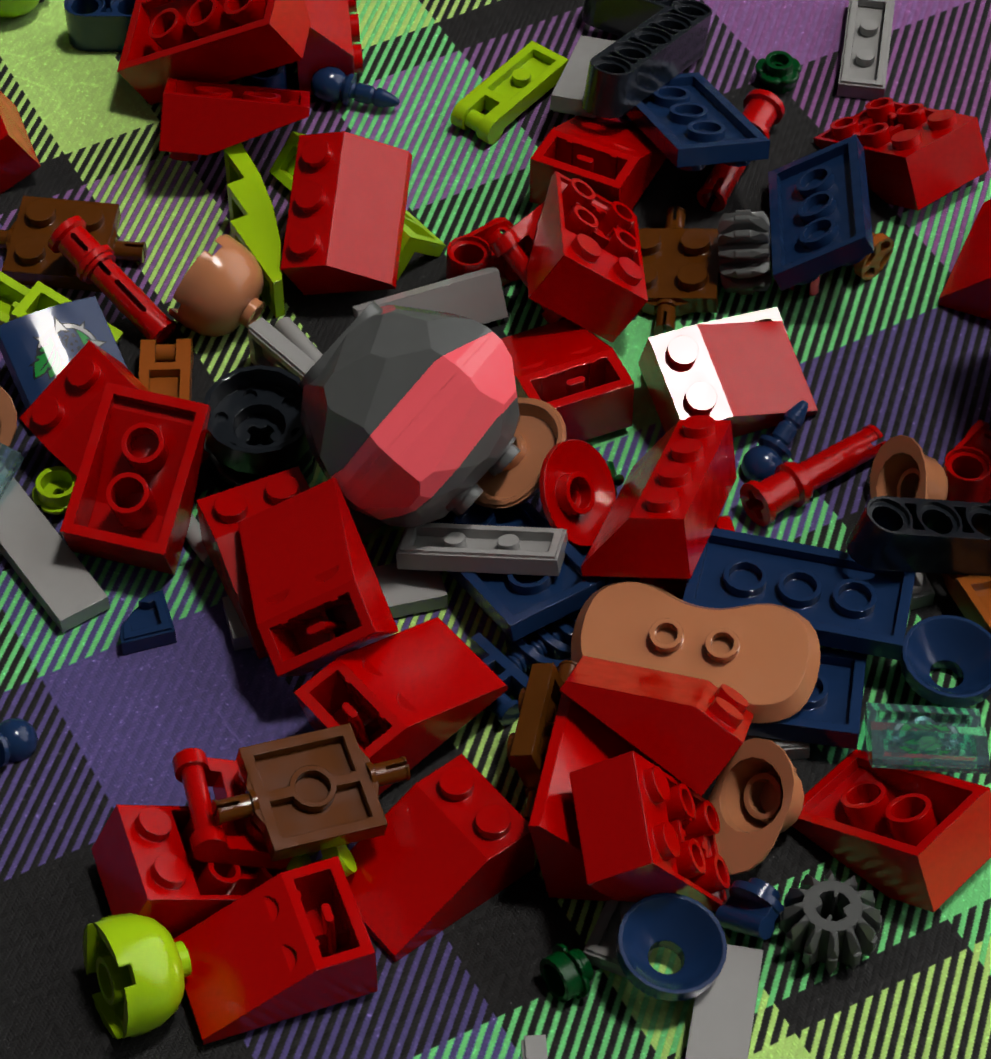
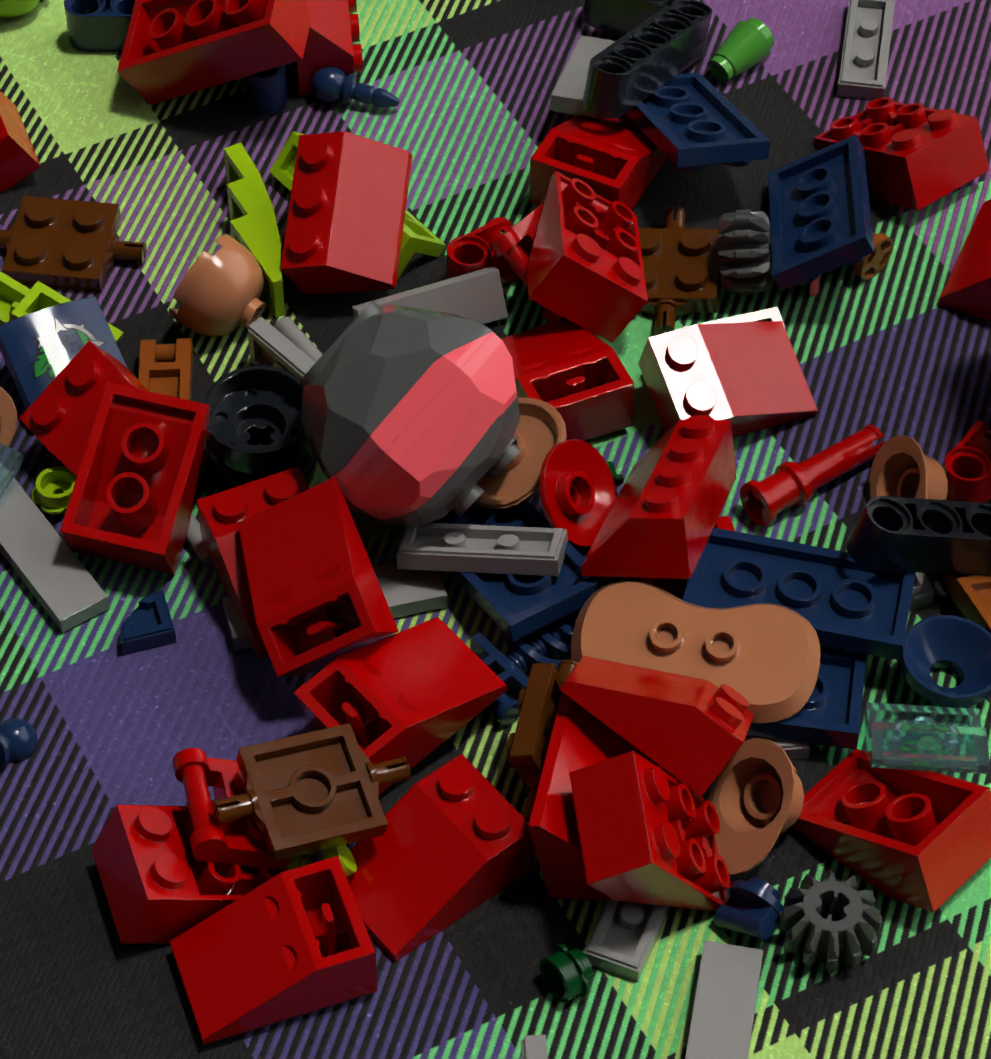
red pin [47,216,176,344] -> none
lime cylinder [82,913,192,1039] -> none
red slope [159,78,310,161] -> none
lime plate [451,41,569,145] -> none
dark blue piece [616,893,727,1001] -> none
red pin [697,89,785,212] -> none
dark blue bar [741,400,808,482] -> none
dark green plate [755,51,801,94] -> none
none -> bright green cone [707,18,774,83]

